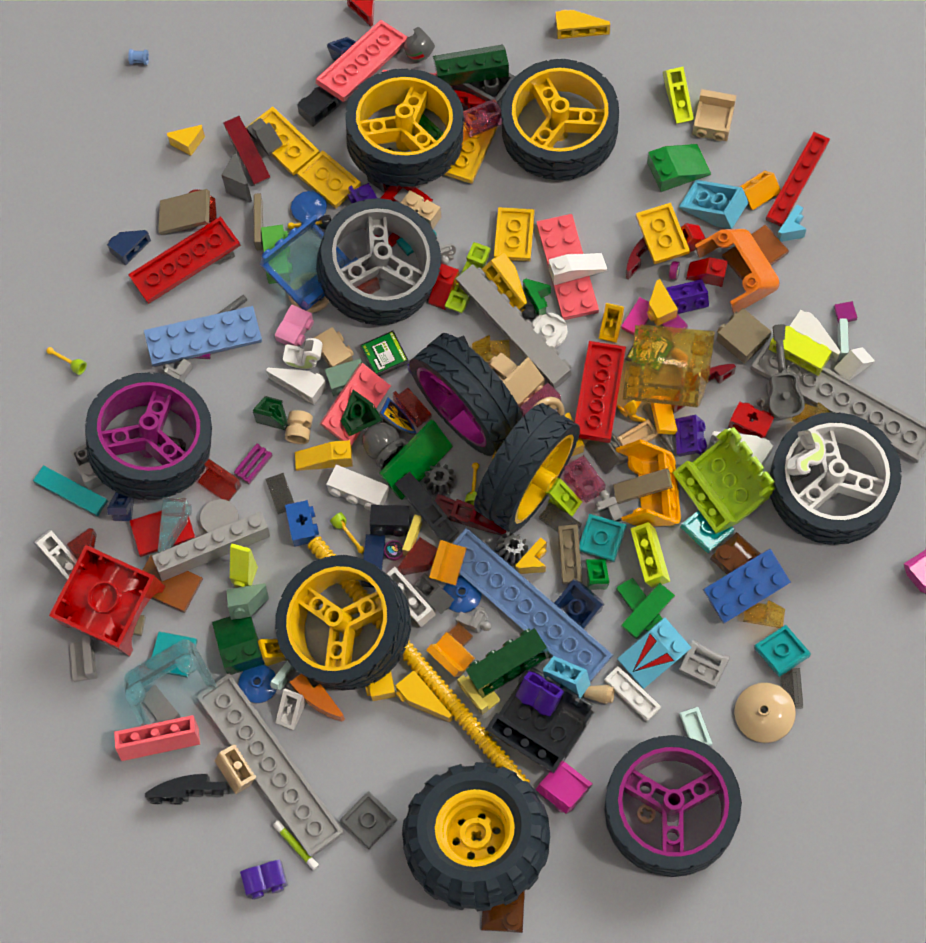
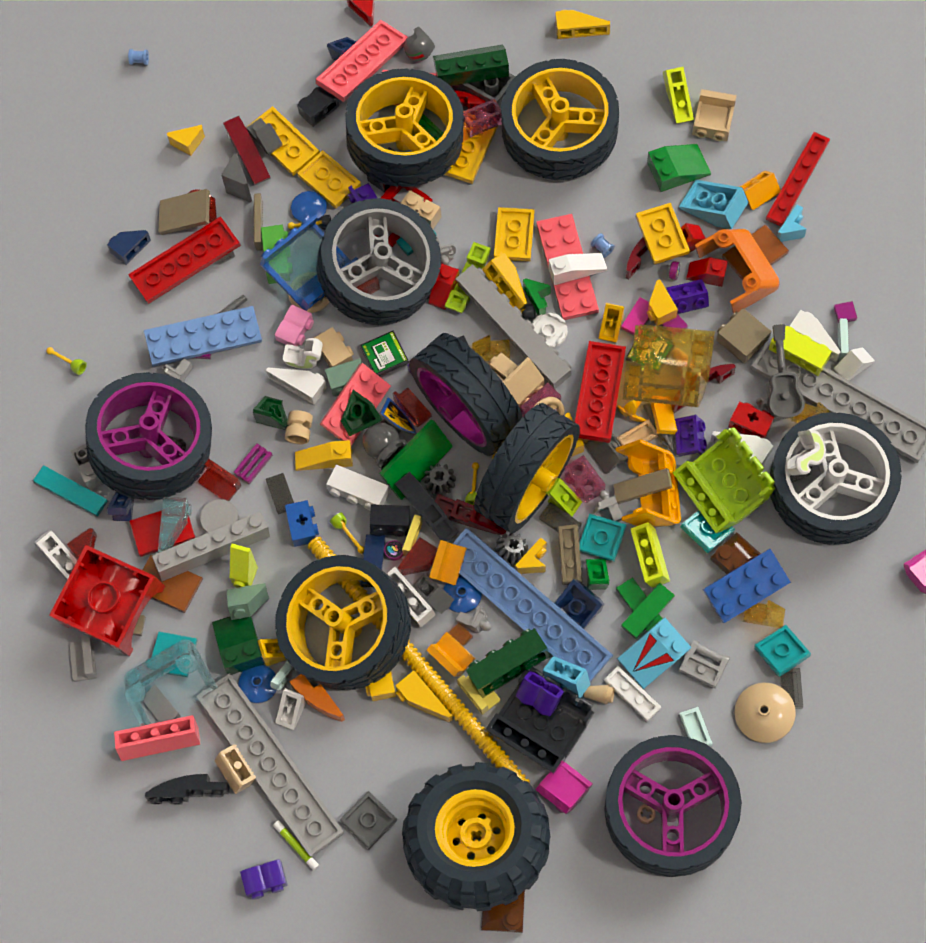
none -> medium blue bush [590,233,615,258]

